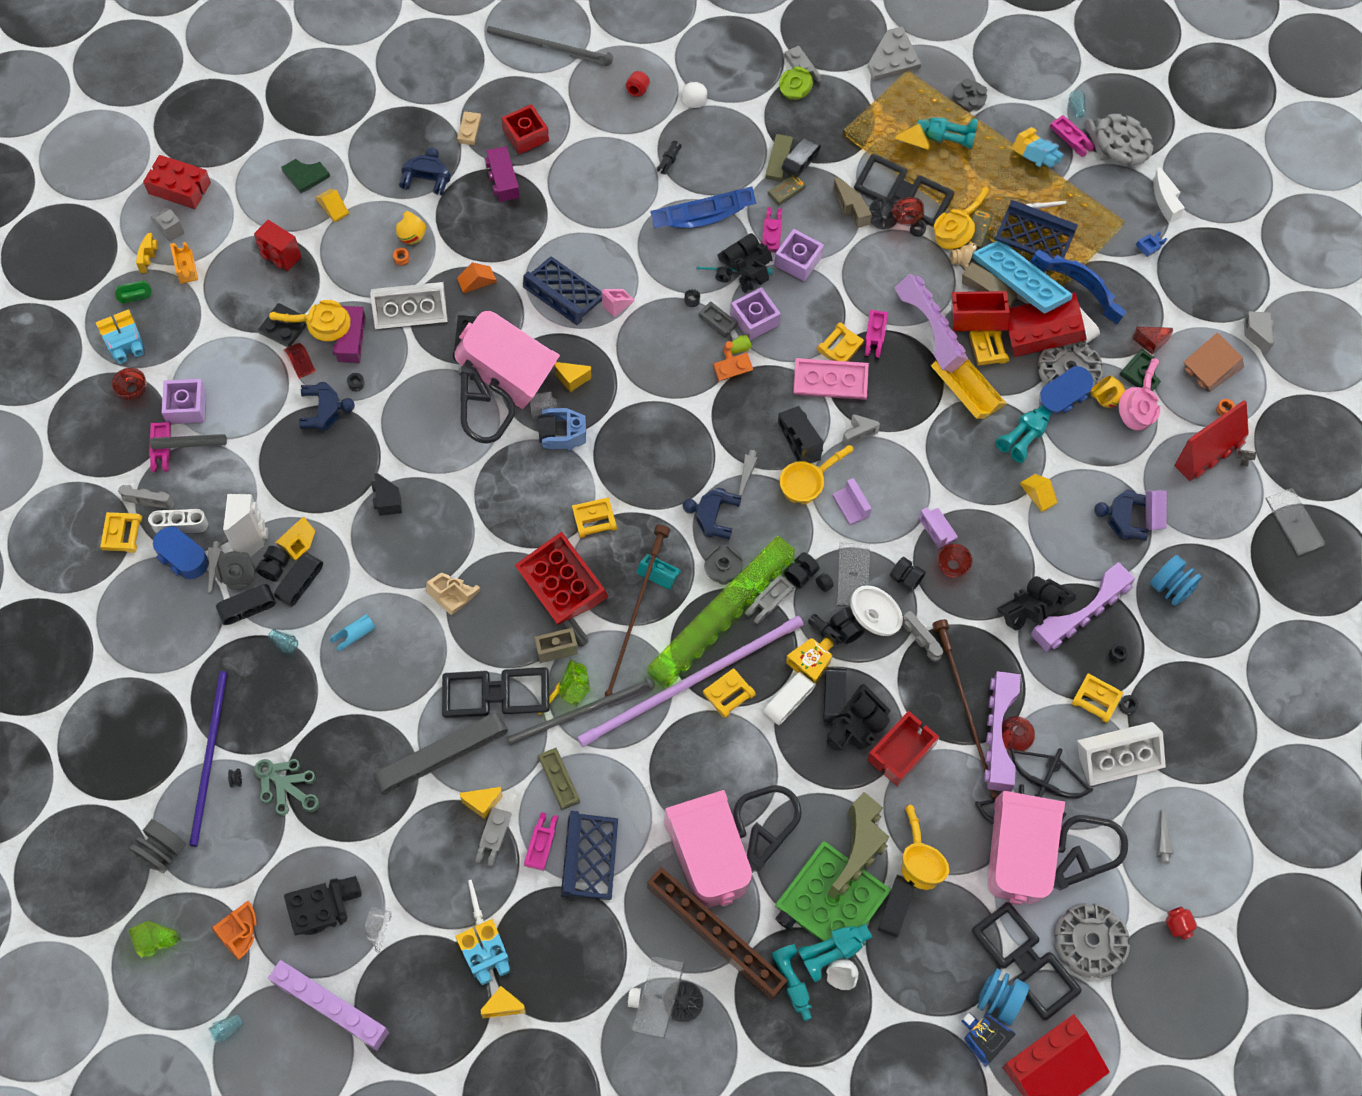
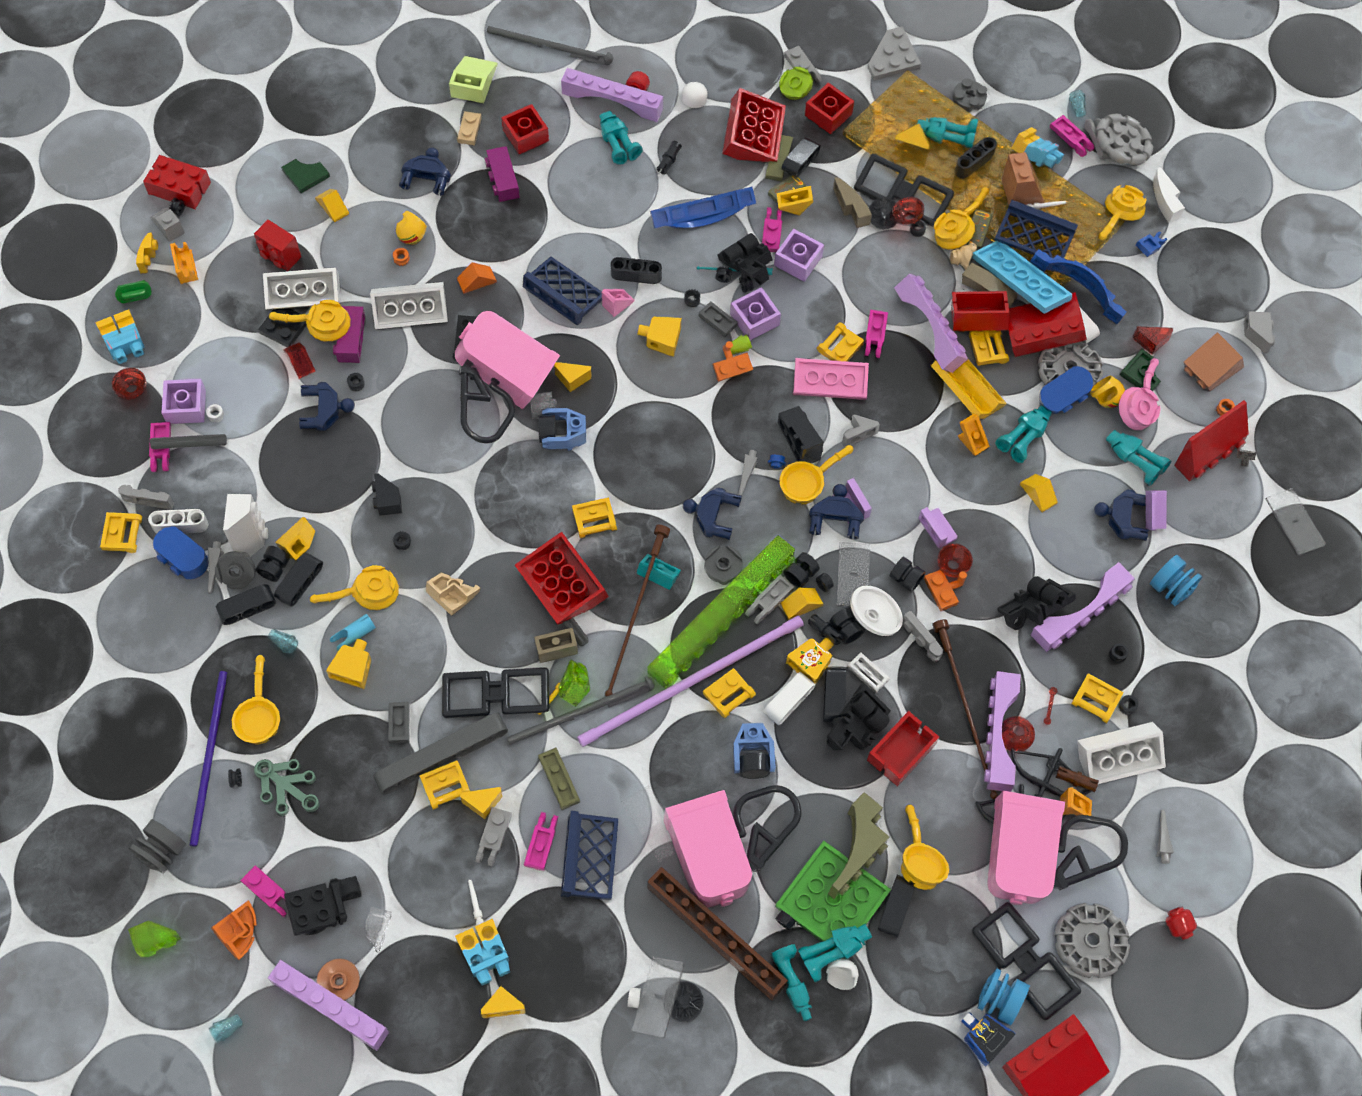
none -> black bush [169,198,185,216]
none -> white axle [206,404,224,422]
none -> yellow piece [232,655,280,744]
none -> dark pink hinge [240,865,287,917]
none -> white slope [263,268,340,310]
none -> yellow piece [310,565,399,610]
none -> nougat dish [317,959,360,1001]
none -> yellow torso [326,639,371,689]
none -> dark grey plate [388,702,410,743]
none -> black axle [393,531,411,550]
none -> yellow plate [419,760,470,810]
none -> yellowish green slope [449,56,498,103]
none -> lavender arch [561,68,663,122]
none -> teal piece [599,111,643,164]
none -> black beam [610,257,662,284]
none -> yellow torso [638,317,682,357]
none -> red slope [722,88,786,162]
none -> medium blue piece [733,723,775,779]
none -> blue plate [768,455,786,469]
none -> yellow slope [776,186,813,216]
none -> yellow slope [780,588,824,620]
none -> red brick [805,83,854,134]
none -> dark blue connector [809,484,864,540]
none -> white tile [847,653,890,693]
none -> orange plate [924,569,967,611]
none -> black beam [955,137,997,179]
none -> light orange slope [958,414,990,456]
none -> nougat slope [1002,152,1044,205]
none -> clear red hinge [1044,687,1058,725]
none -> reddish brown pin [1056,766,1099,793]
none -> light orange slope [1060,787,1092,816]
none -> yellow piece [1098,185,1146,241]
none -> teal piece [1106,430,1171,486]

